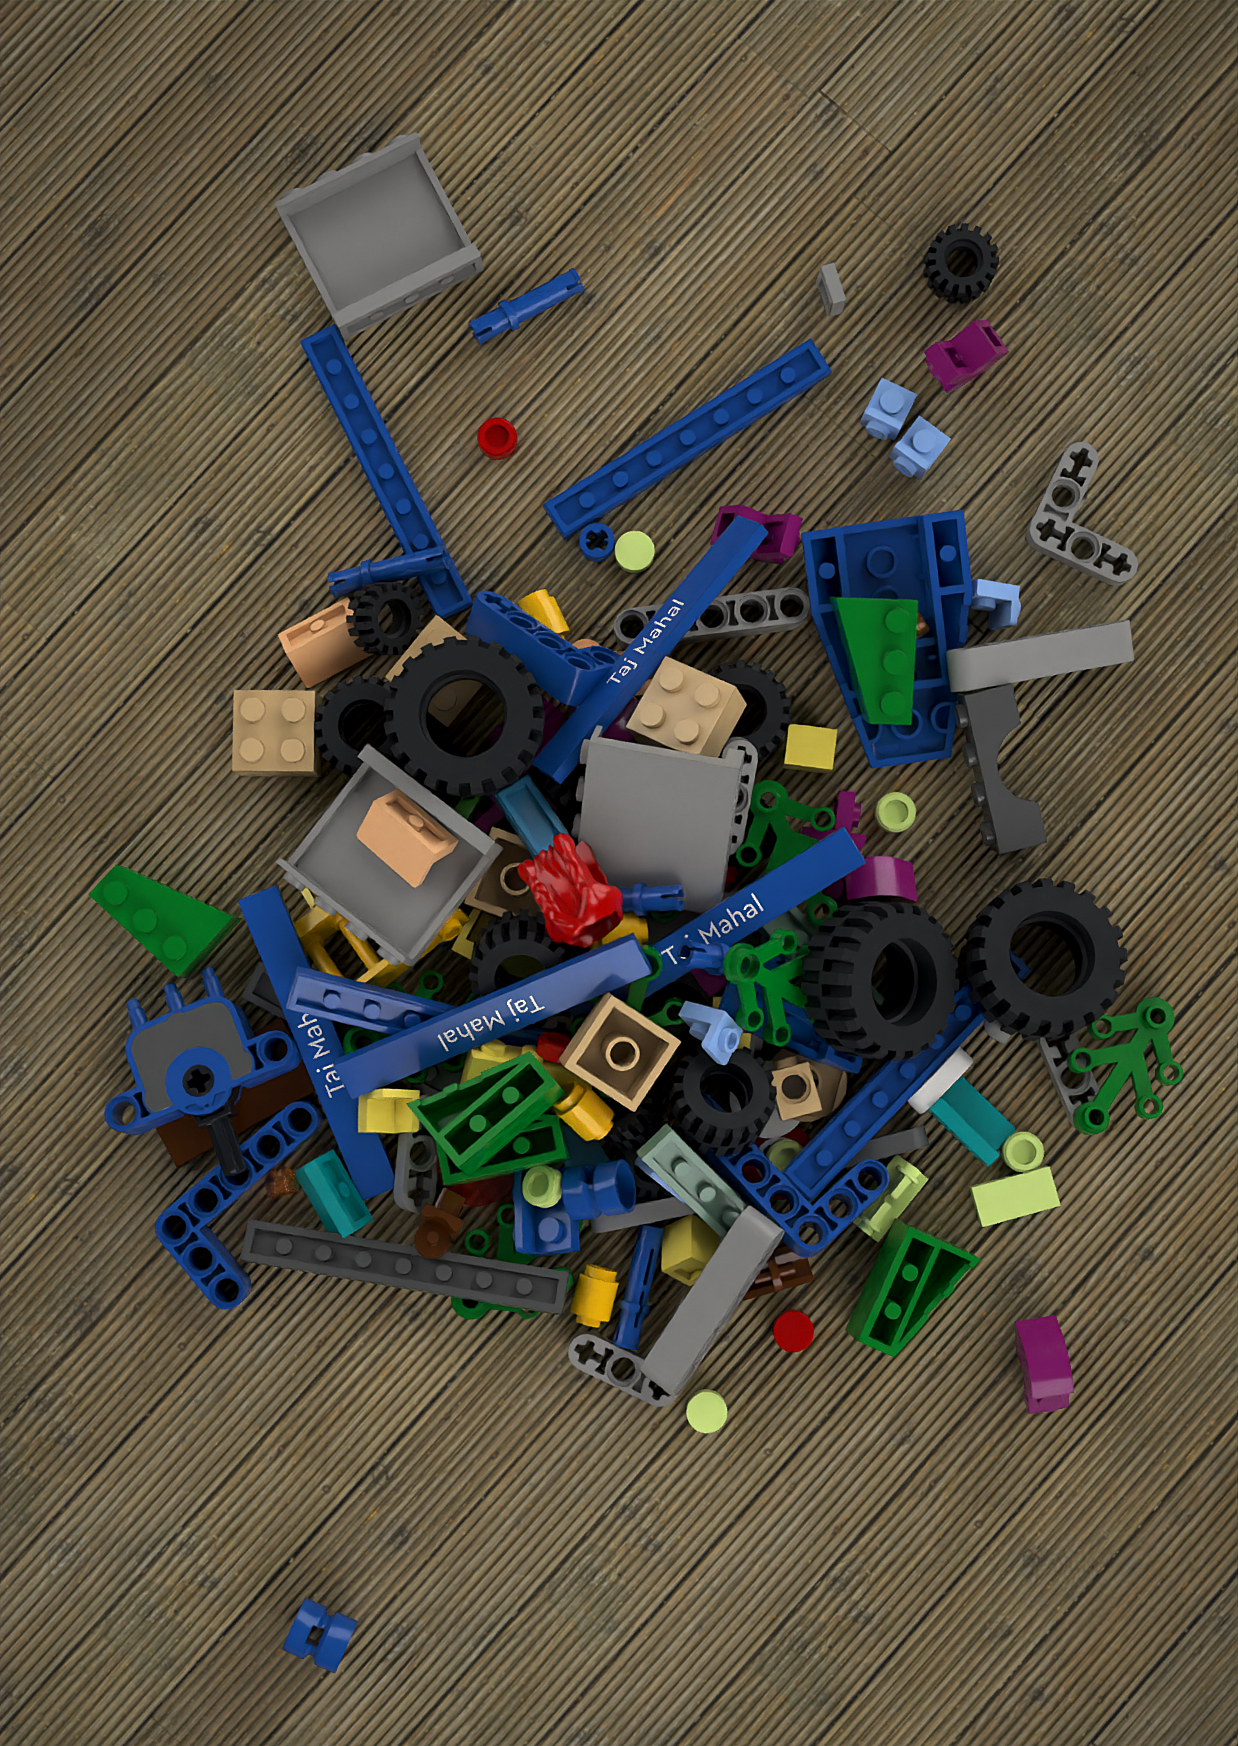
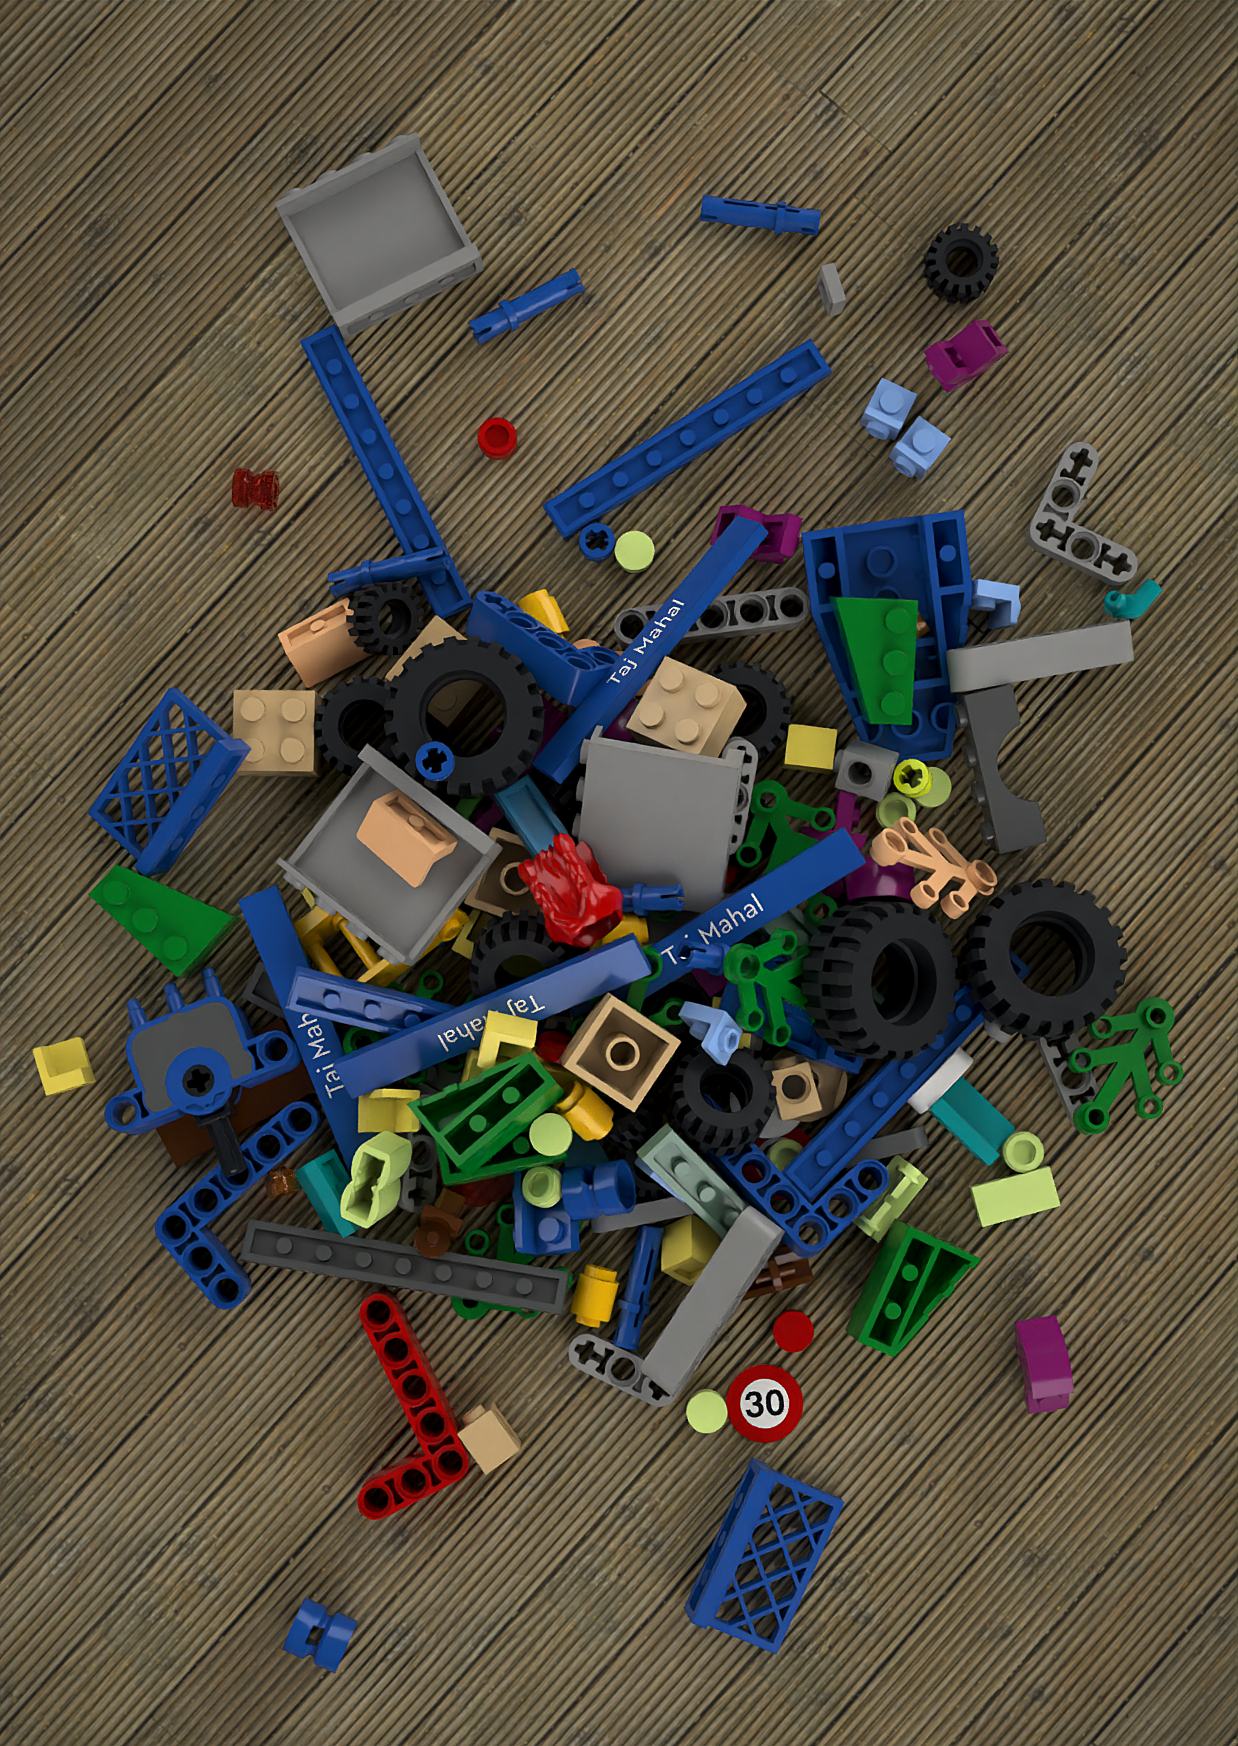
none -> light yellow panel [33,1037,96,1096]
none -> blue fence [88,687,251,877]
none -> clear red wheel [232,467,279,511]
none -> yellowish green brick [340,1130,412,1229]
none -> red beam [357,1289,472,1520]
none -> blue bush [415,741,455,781]
none -> tan brick [457,1402,521,1475]
none -> light yellow panel [476,1010,538,1069]
none -> yellowish green tile [529,1113,573,1157]
none -> blue fence [684,1457,844,1654]
none -> blue pin [700,195,821,236]
none -> sticker [726,1364,803,1443]
none -> light grey brick [832,739,899,802]
none -> light nougat plant [870,817,997,919]
none -> neon yellow bush [893,759,933,798]
none -> yellowish green tile [910,767,952,808]
none -> teal arm [1104,579,1162,619]

